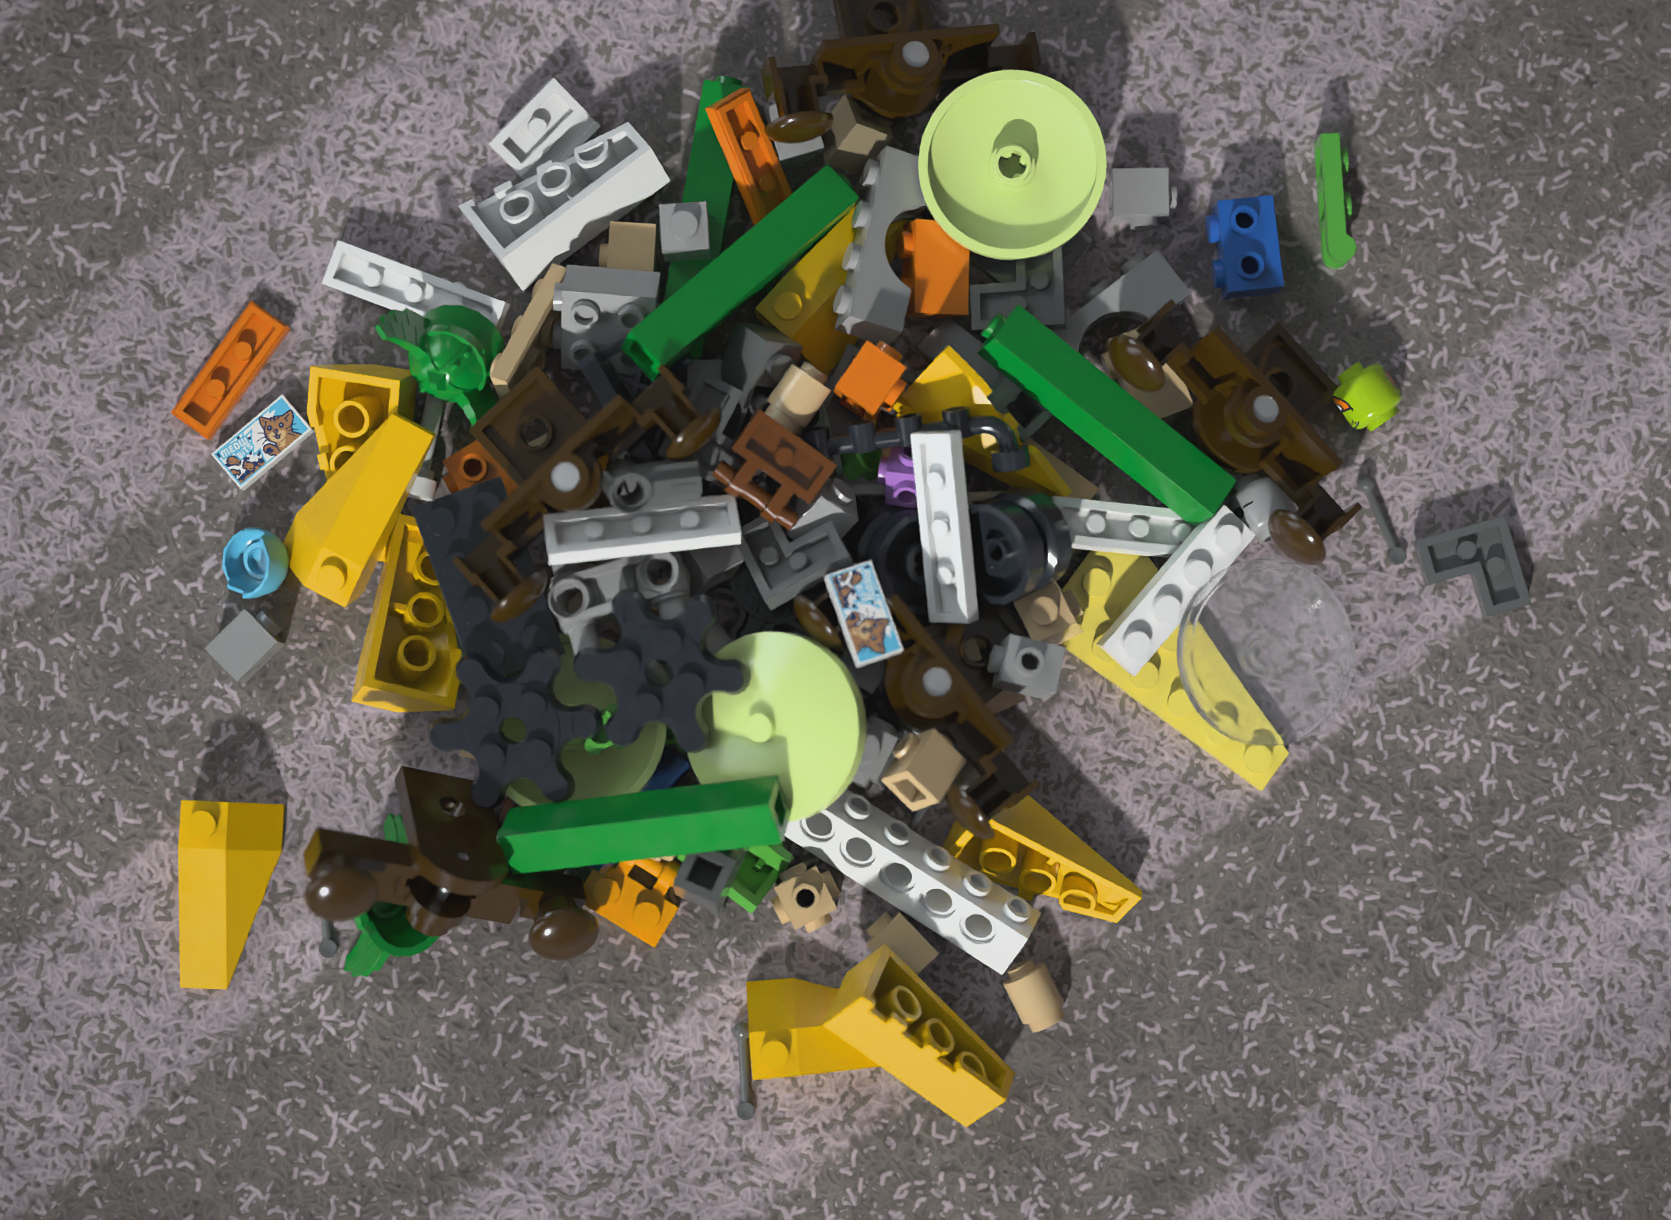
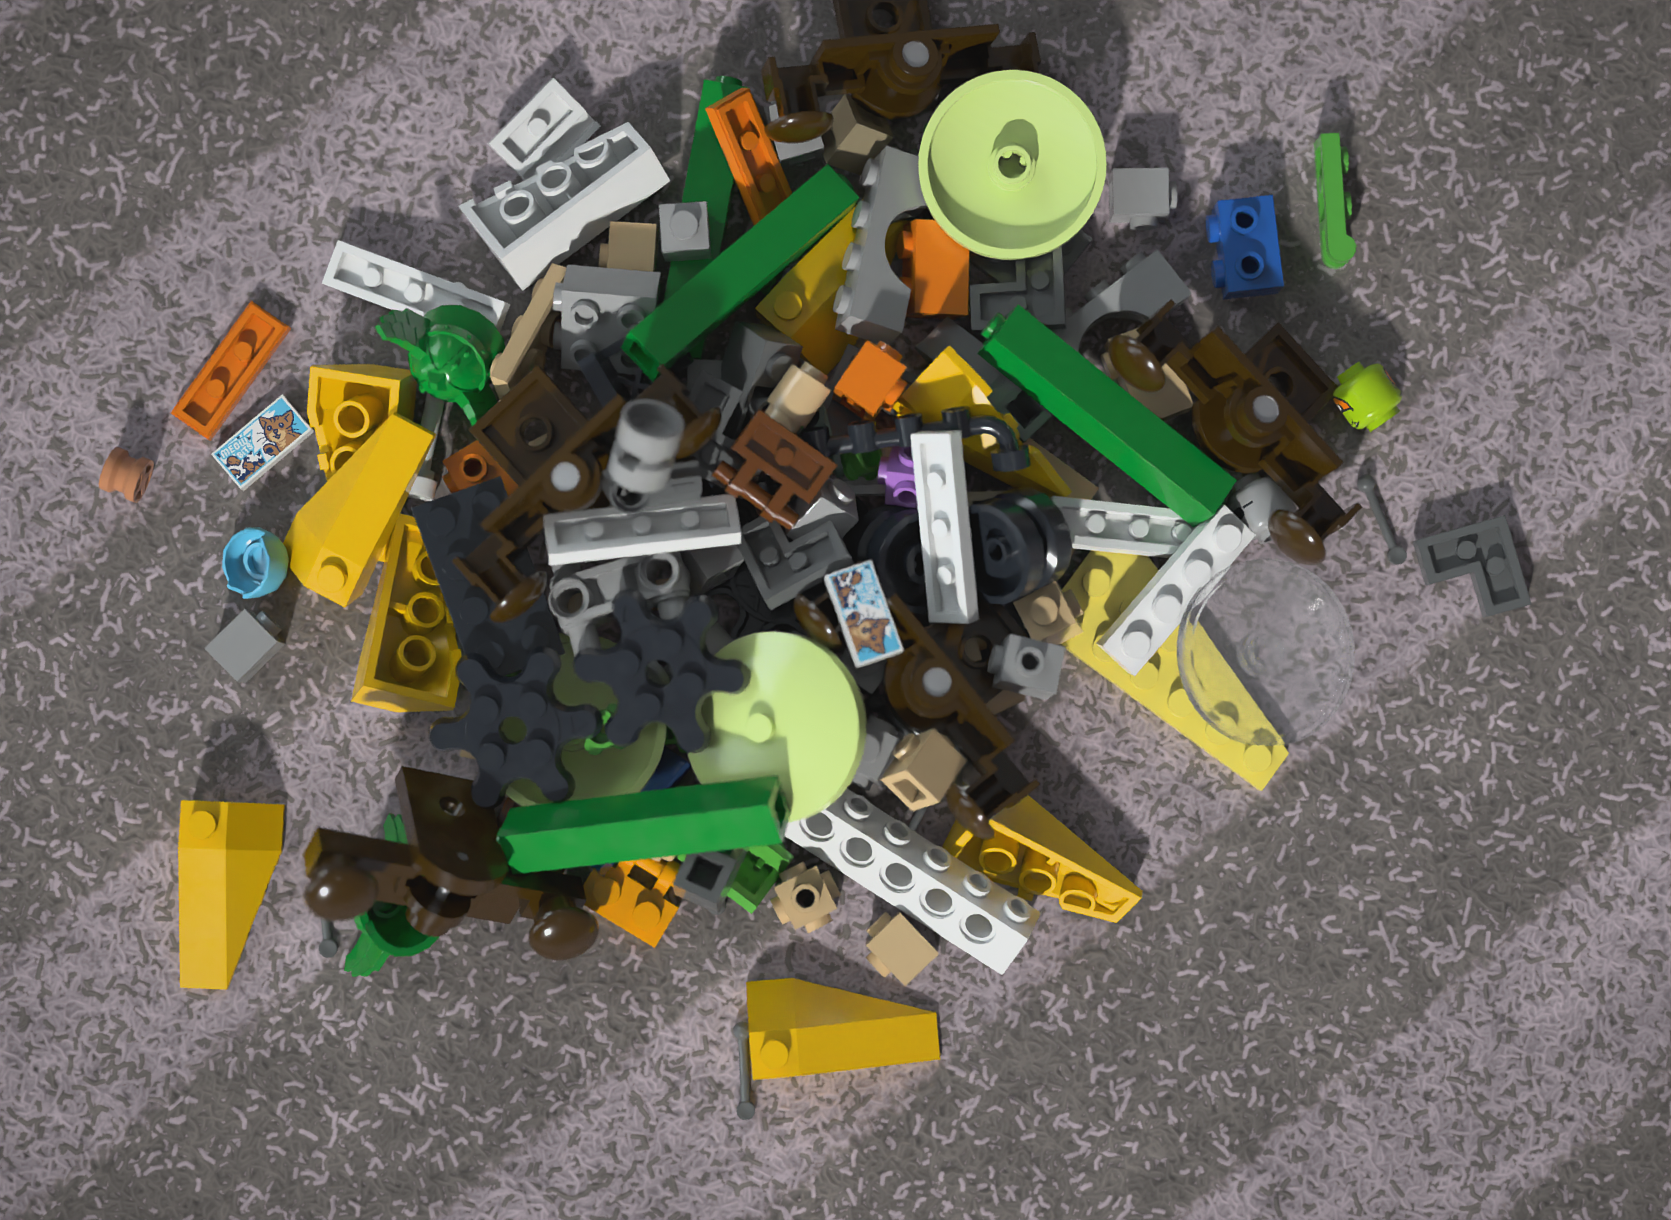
yellow wedge [823,944,1015,1127] -> none
tan brick [1003,959,1066,1032] -> none
none -> nougat wheel [99,447,154,503]
none -> light grey wheel [608,400,684,493]

